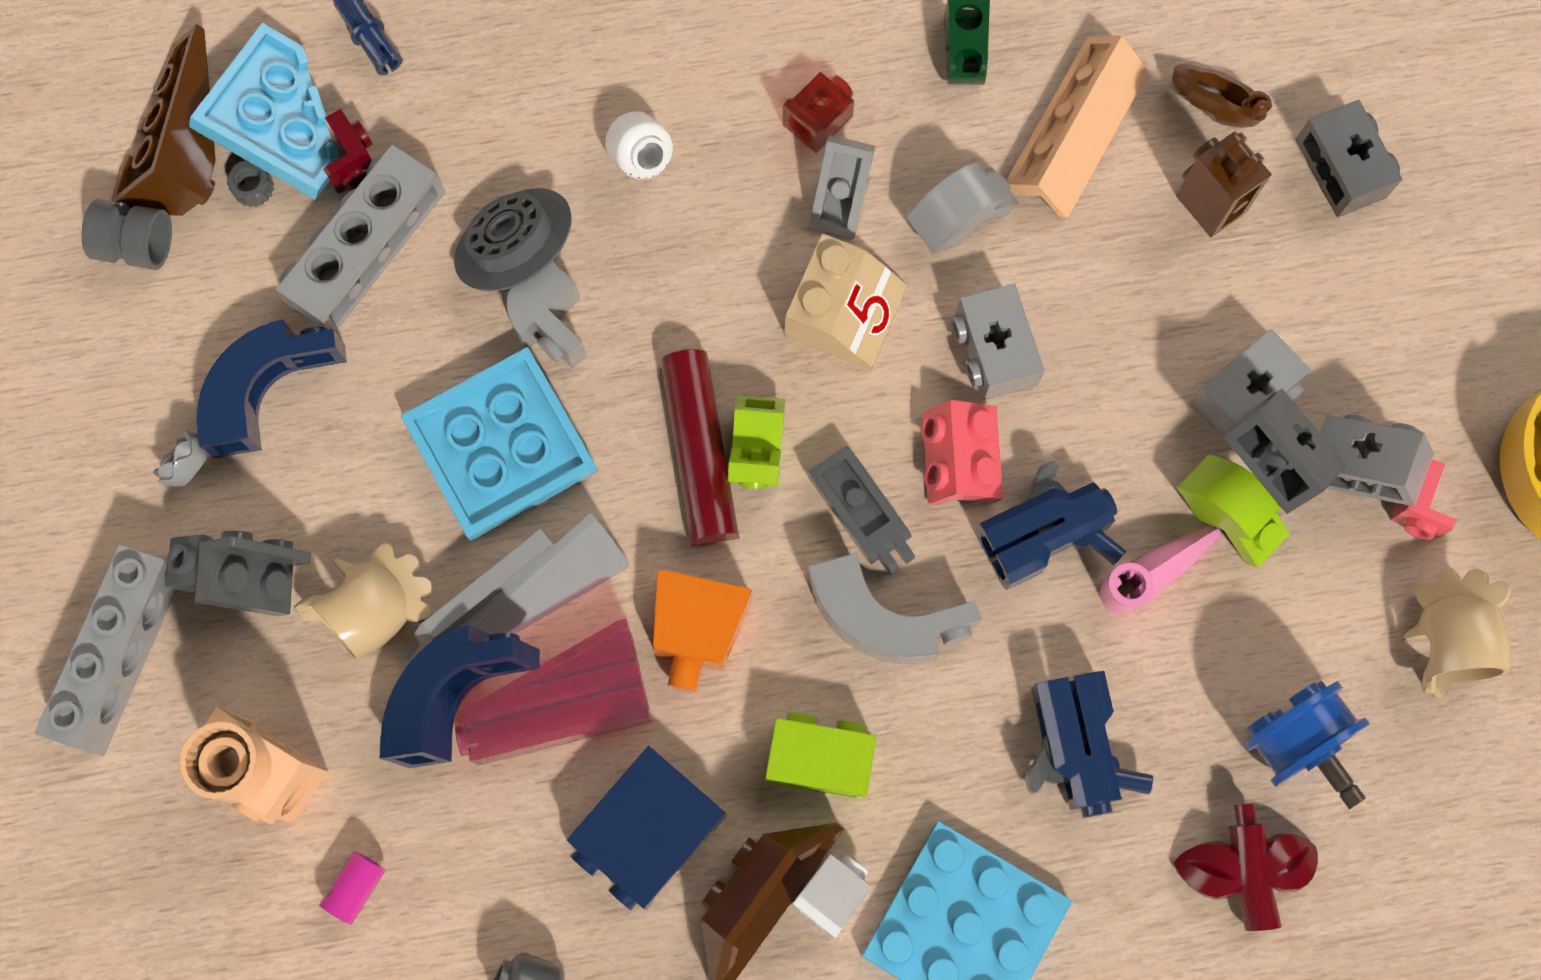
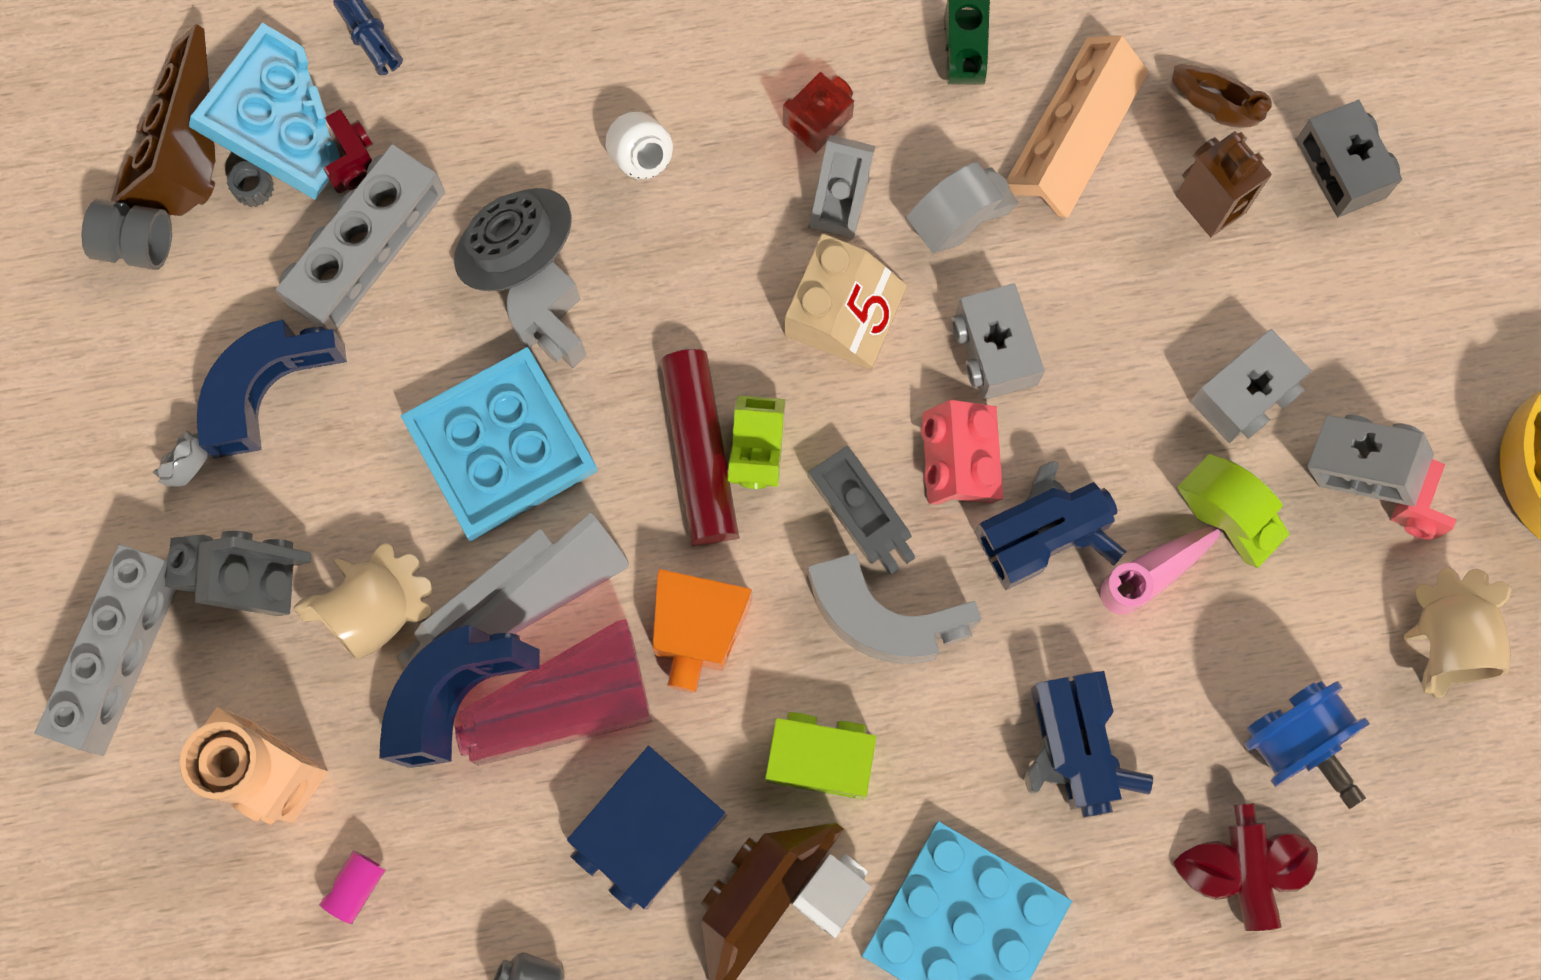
dark grey brick [1223,388,1346,514] -> none

